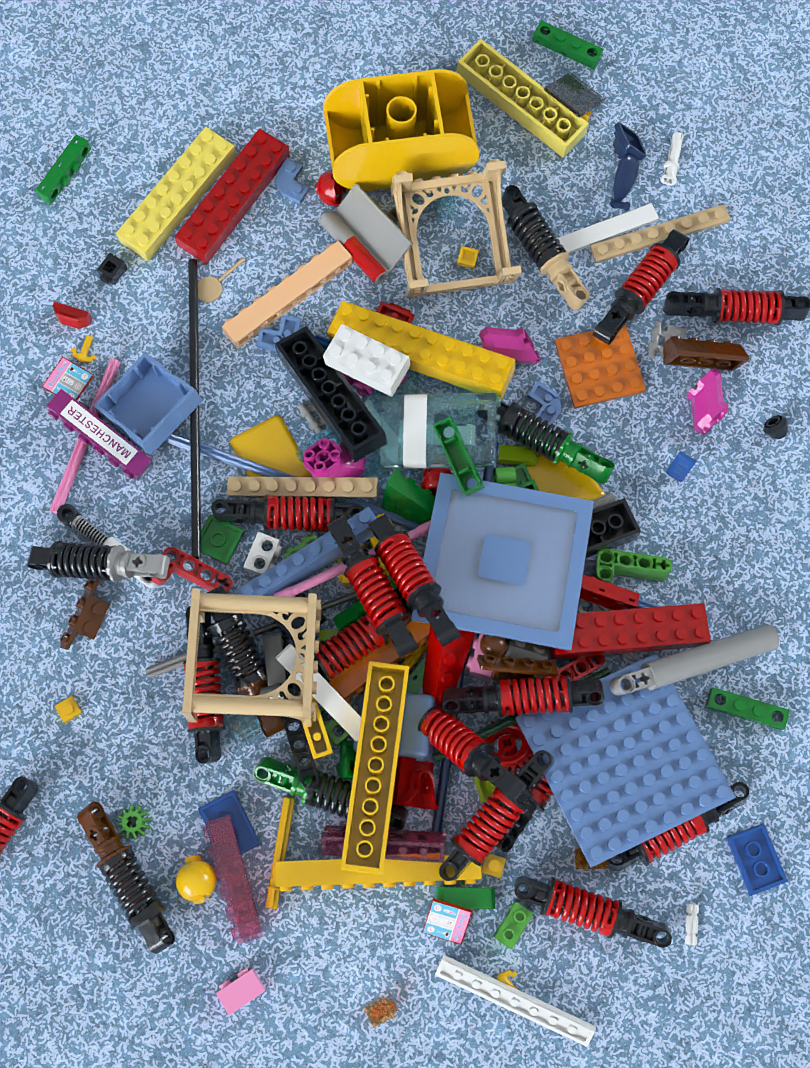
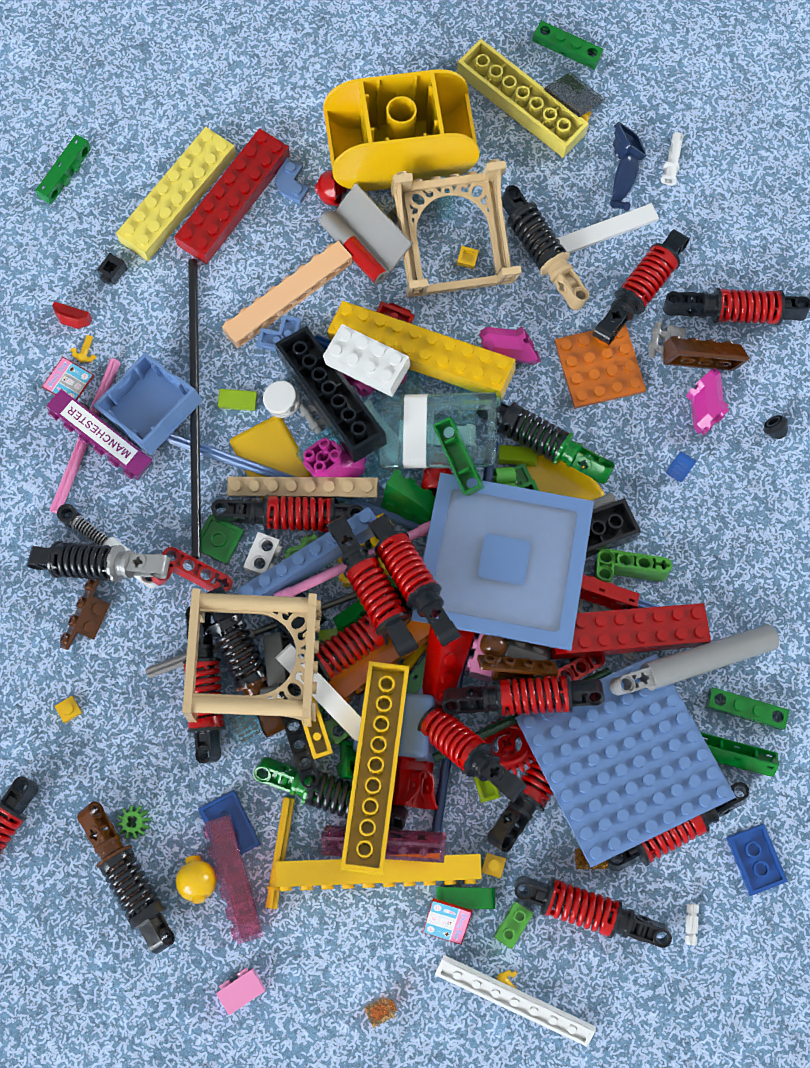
tan piece [198,257,245,303] -> none
piece [439,750,554,881] -> none
medium blue plate [527,380,561,427] -> none
tan plate [590,204,731,263] -> none
none -> lime tile [217,389,257,411]
none -> white head [263,381,300,418]
none -> green piece [700,732,779,777]

